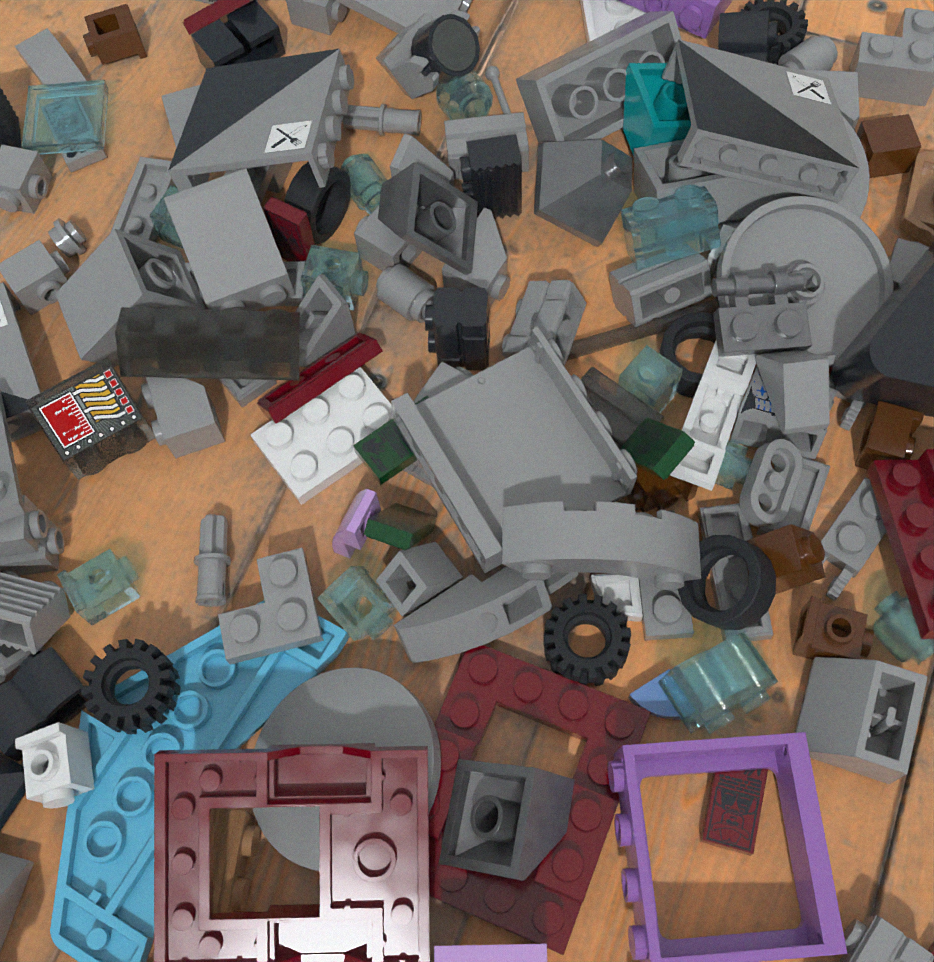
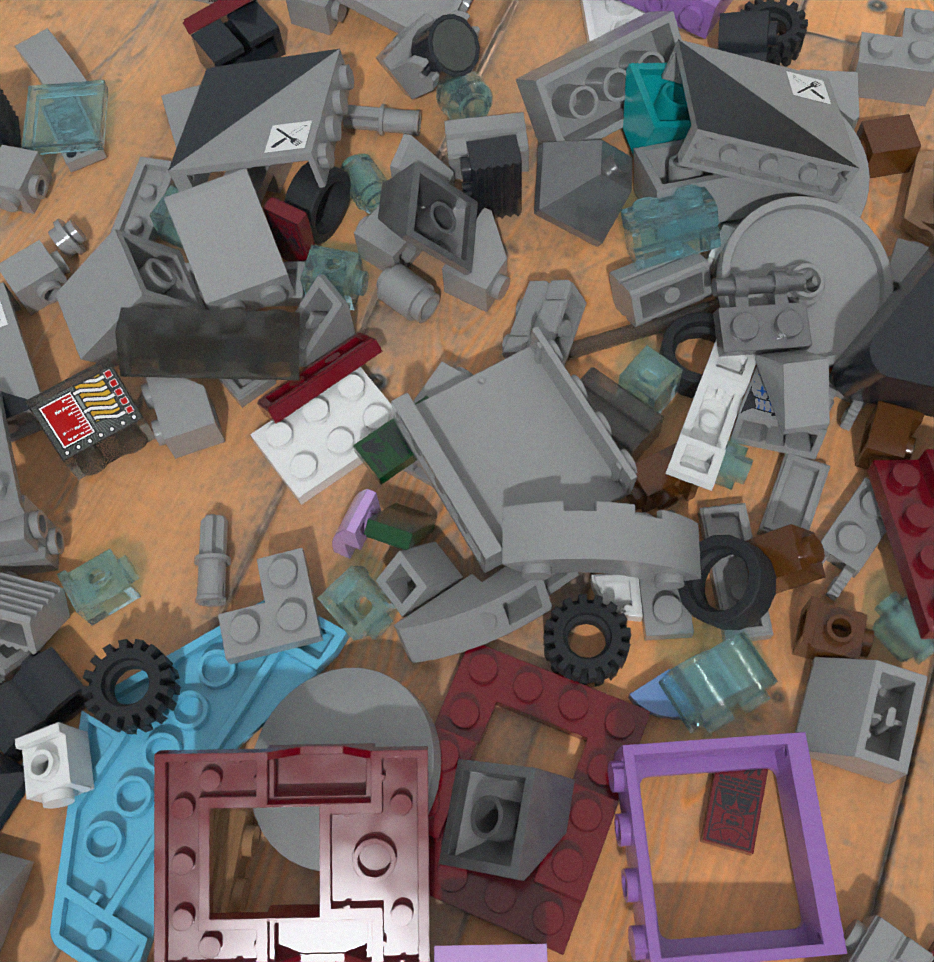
reddish brown brick [83,4,147,65] -> none
black brick [425,287,490,371] -> none
light grey hinge [485,66,511,114] -> none
dark green tile [620,417,695,480] -> none
light grey plate [739,439,803,527] -> none
light grey brick [778,35,838,71] -> none

